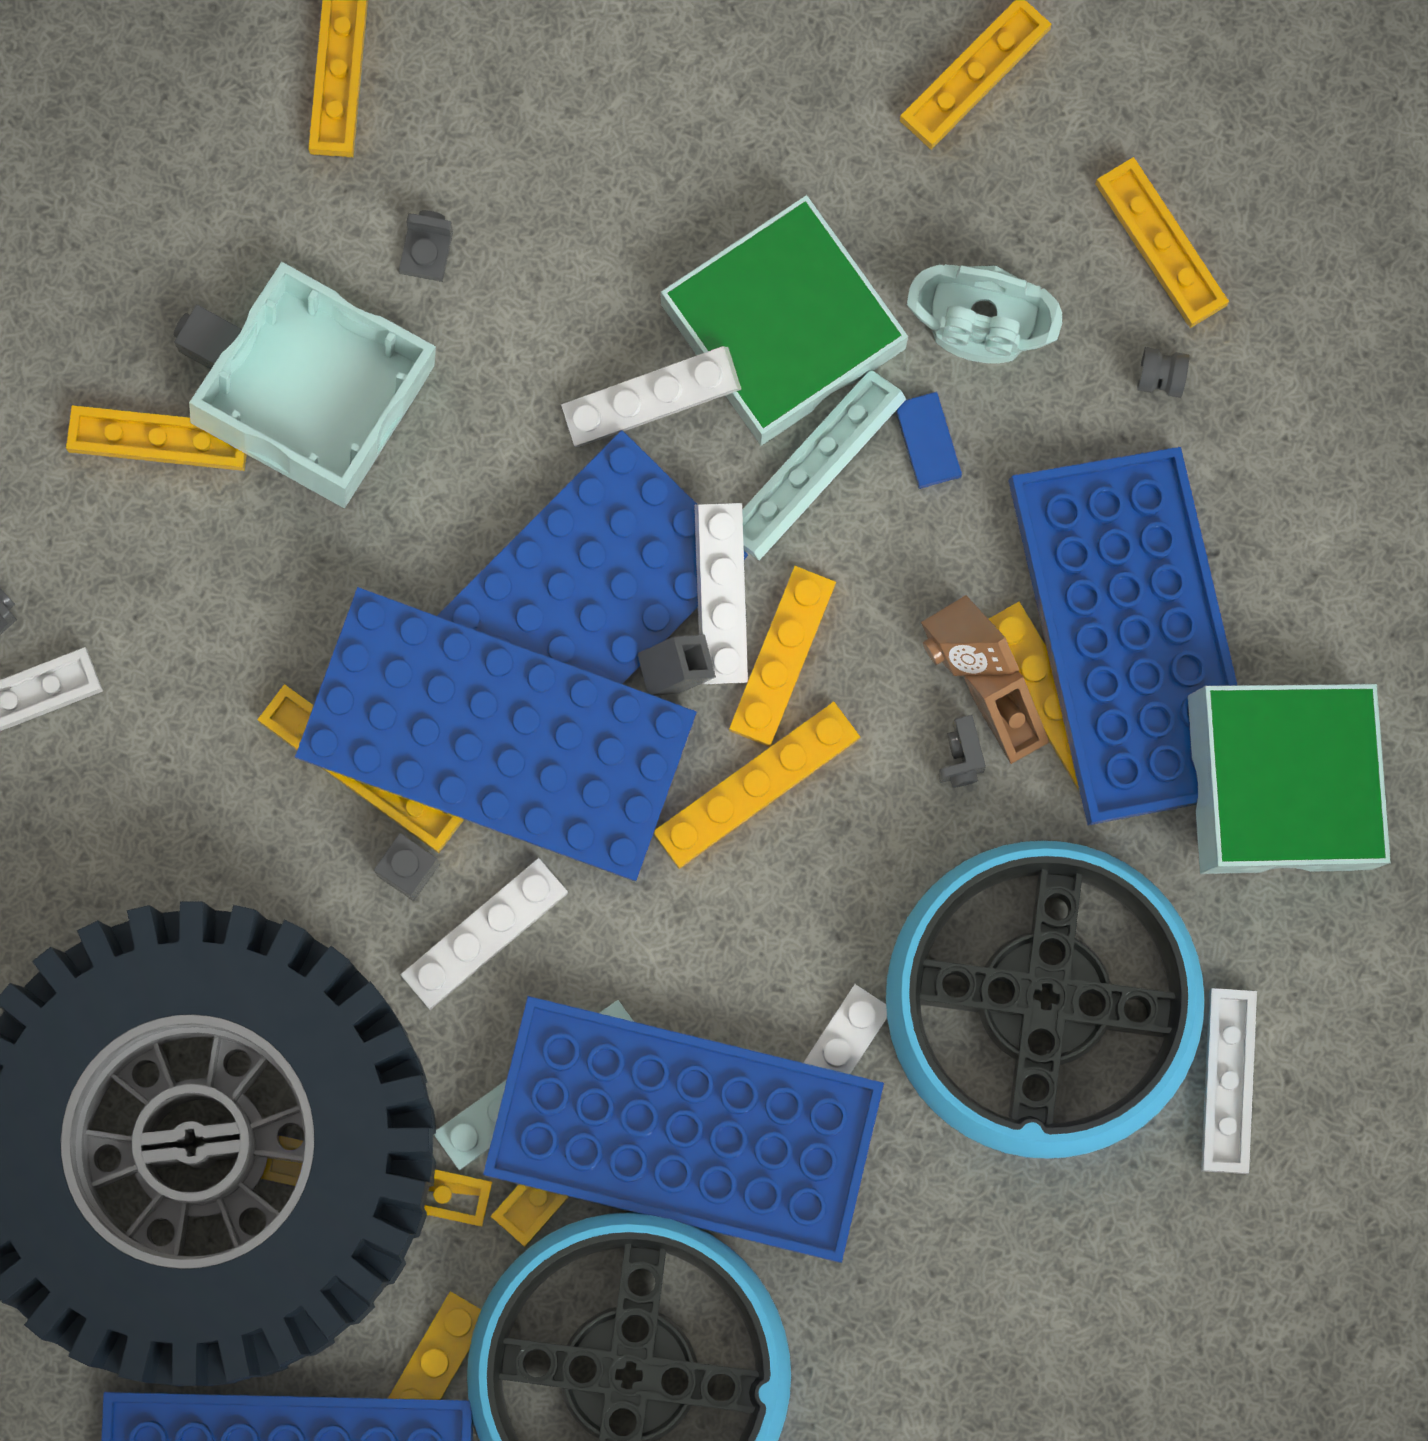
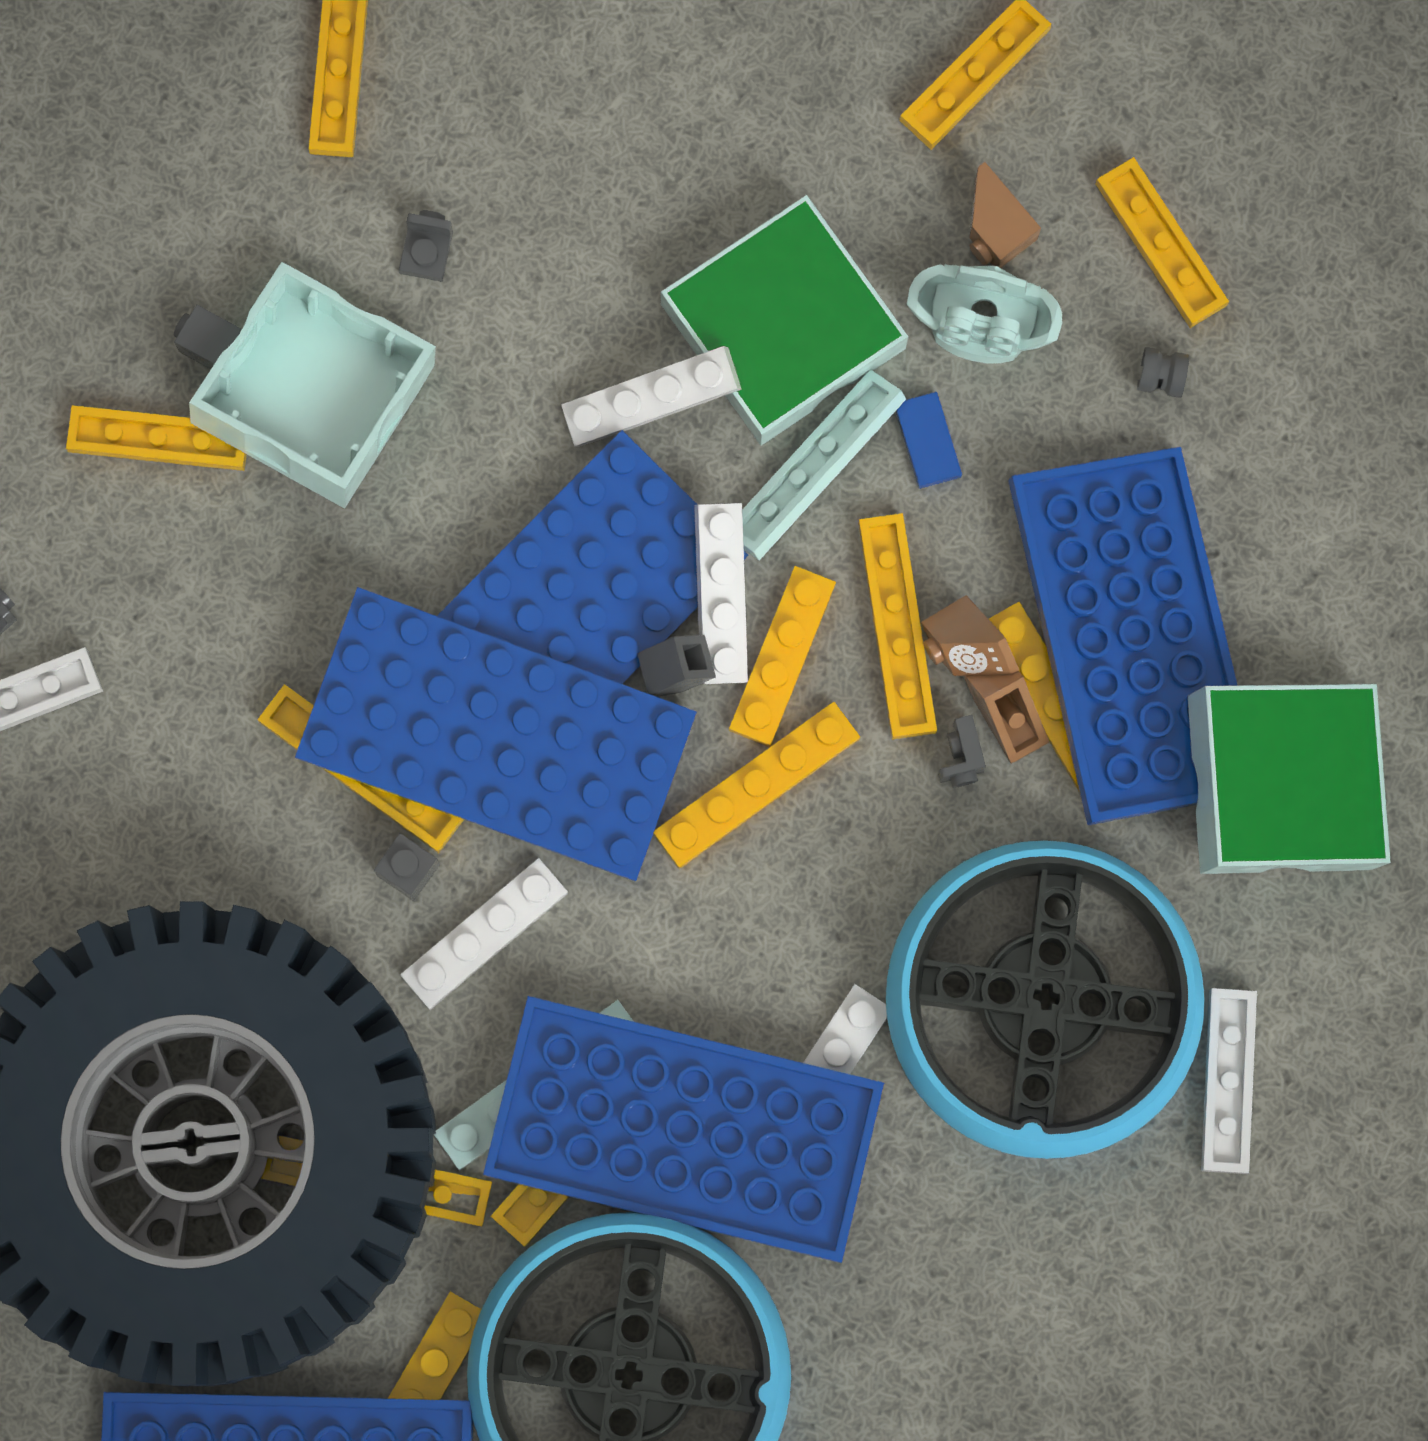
none -> yellow plate [858,513,937,740]
none -> medium nougat slope [969,162,1041,268]

